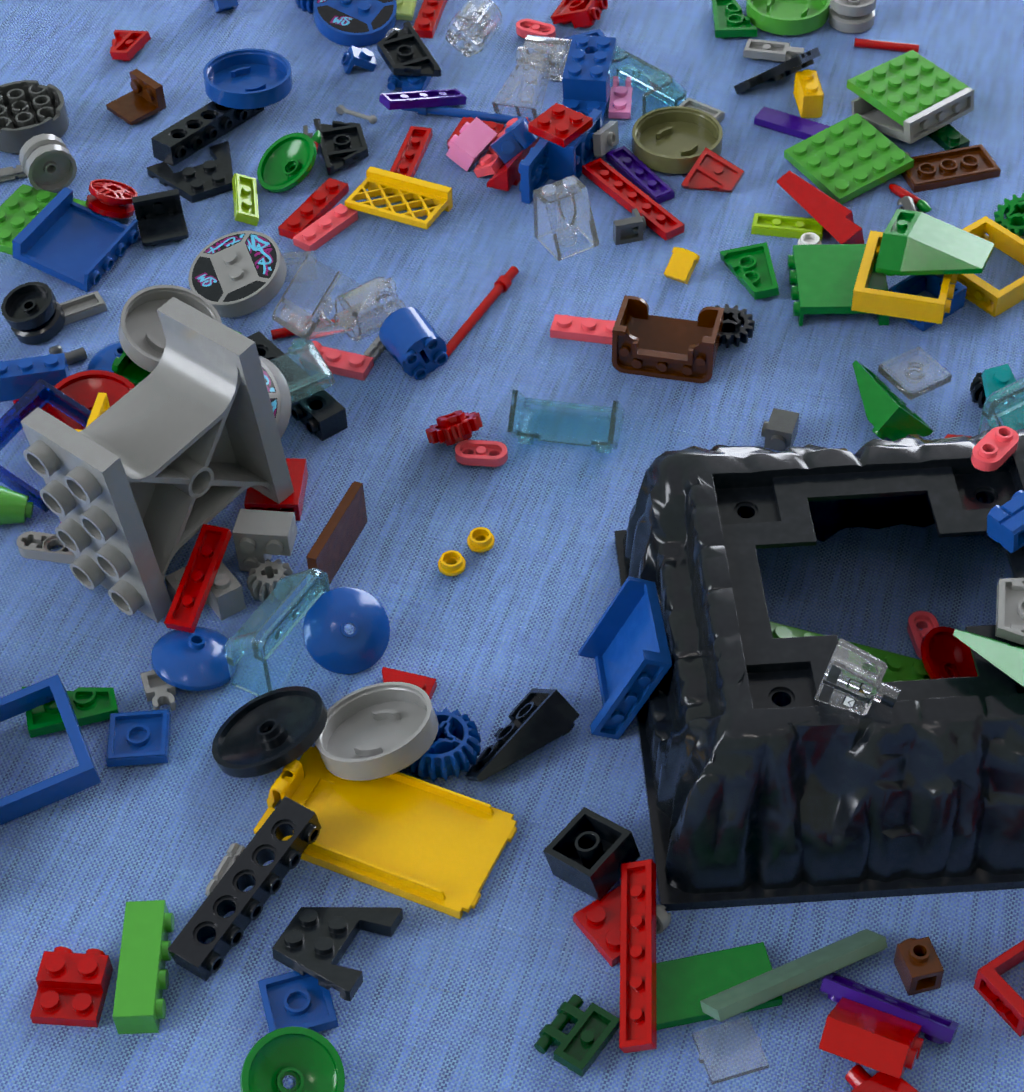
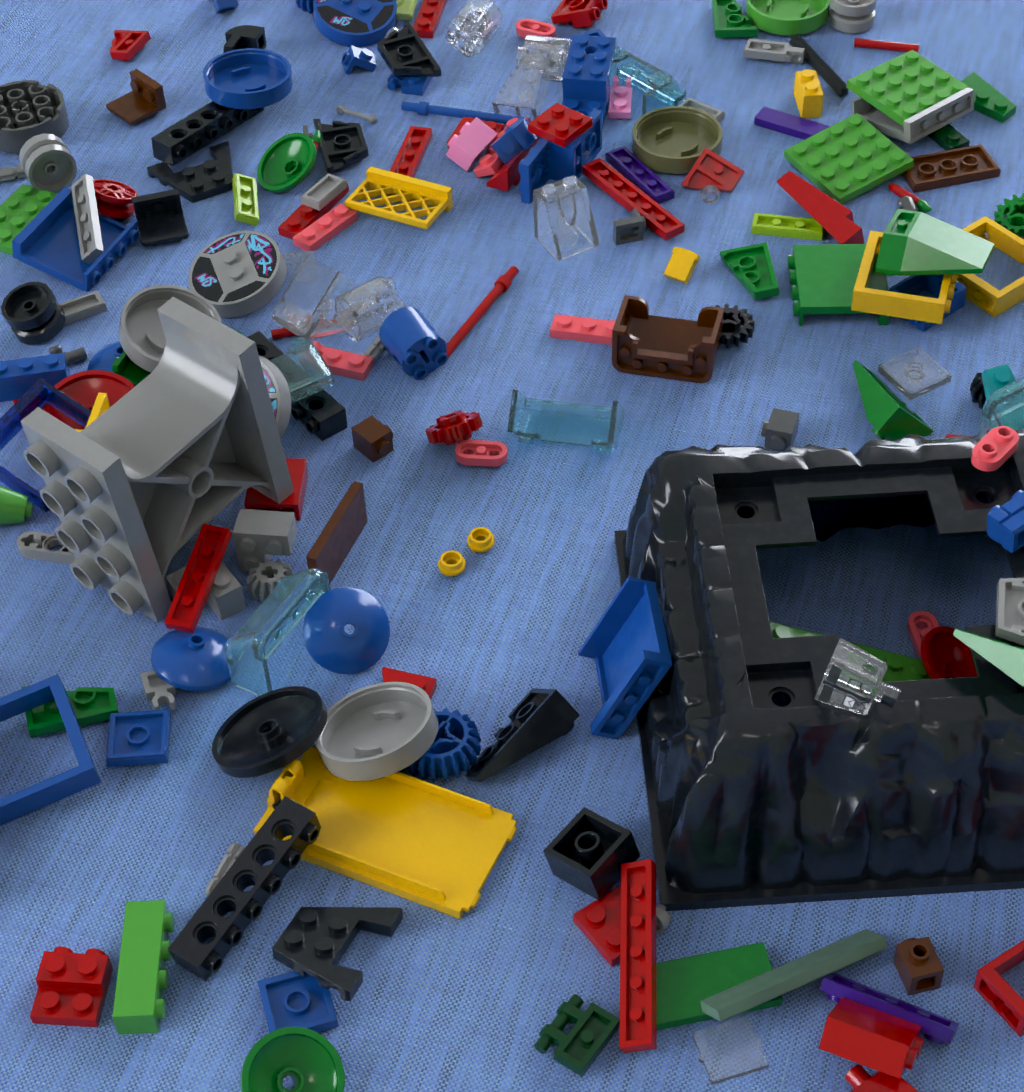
dark purple tile [379,88,467,110] -> none
light grey plate [593,121,619,157] -> none
black wing [734,47,821,94] -> none
white plate [797,232,822,245] -> none
none -> light grey plate [71,174,104,264]
none -> black brick [223,25,267,53]
none -> light grey tile [300,173,347,211]
none -> reddish brown brick [351,416,394,462]
none -> clear hinge [701,185,720,204]
none -> black axle [789,34,849,97]
none -> green wing [961,72,1017,123]

